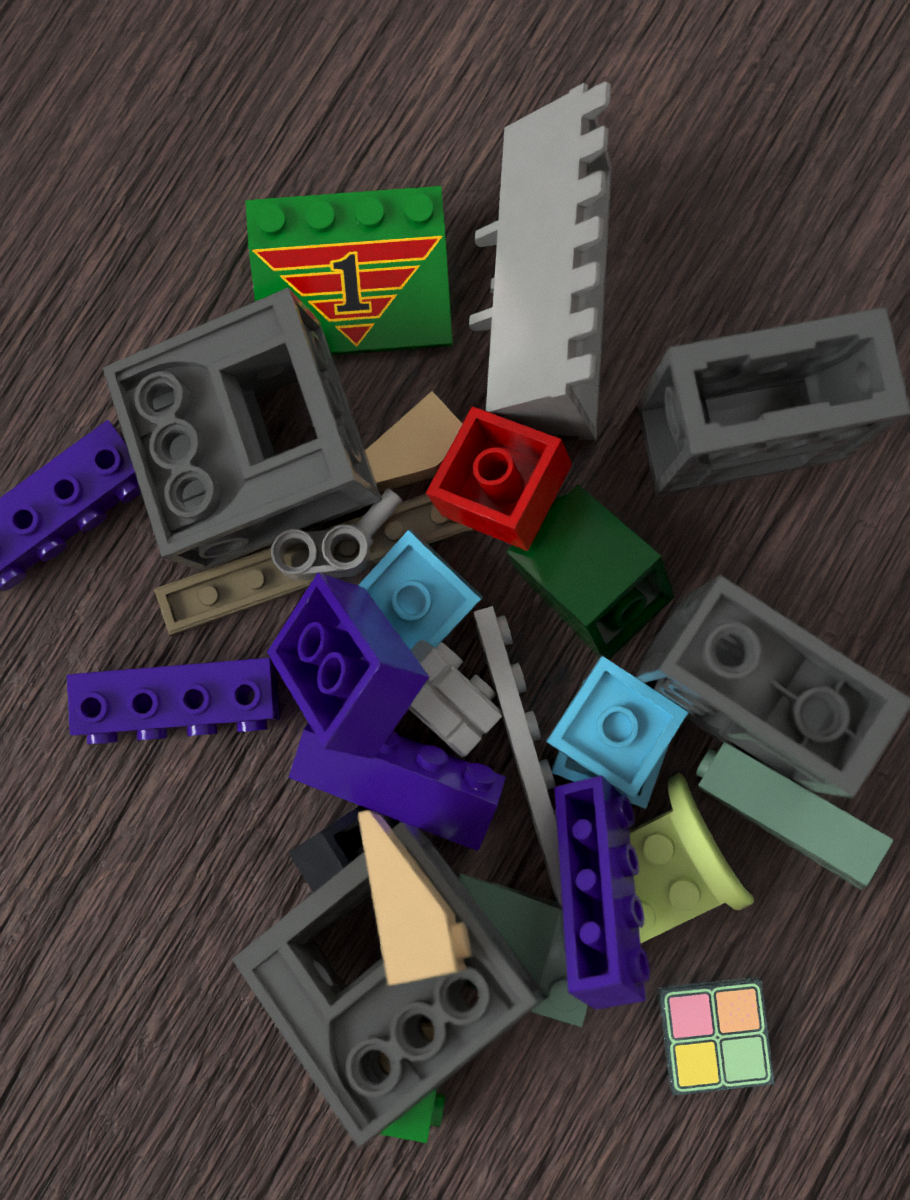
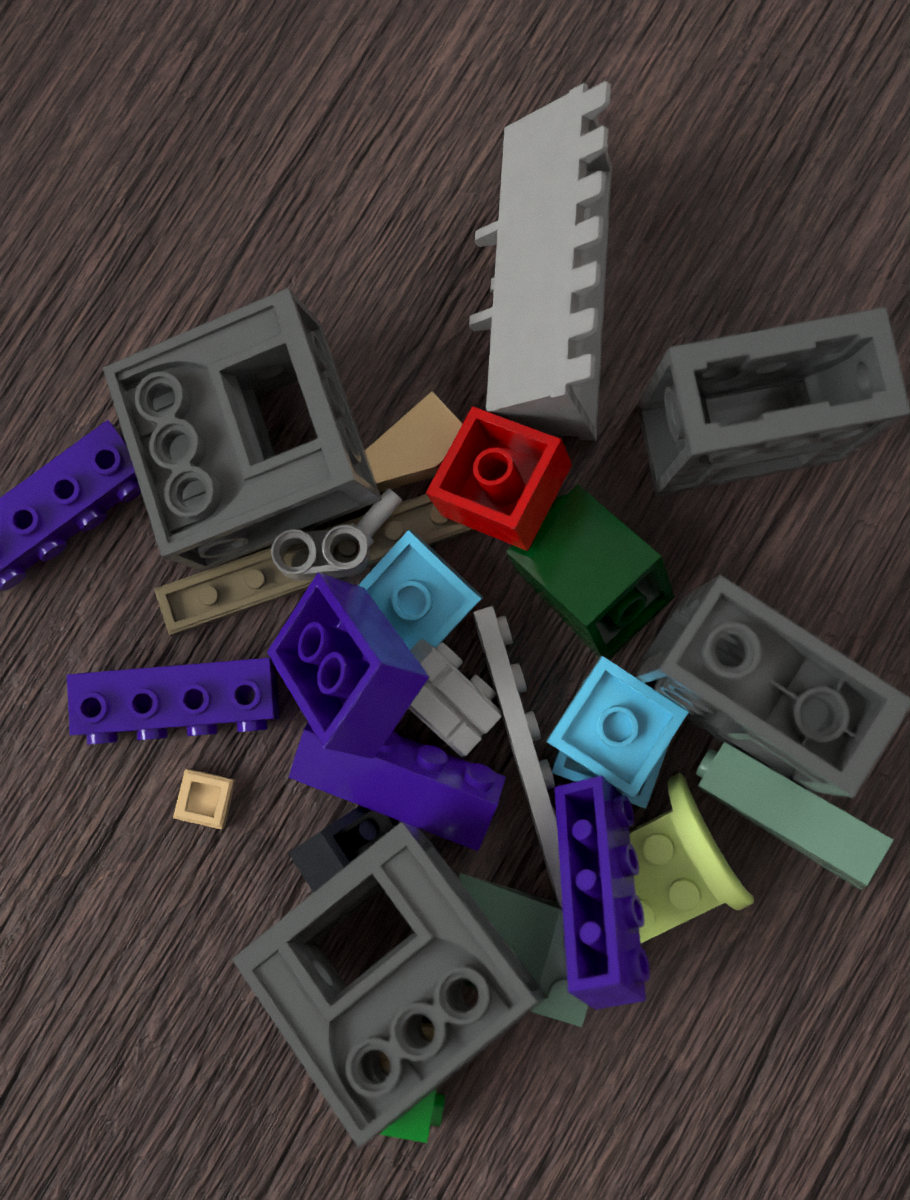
green slope [245,186,453,355] -> none
tan slope [358,811,471,986] -> none
tile [658,977,774,1095] -> none
none -> tan tile [173,769,236,829]

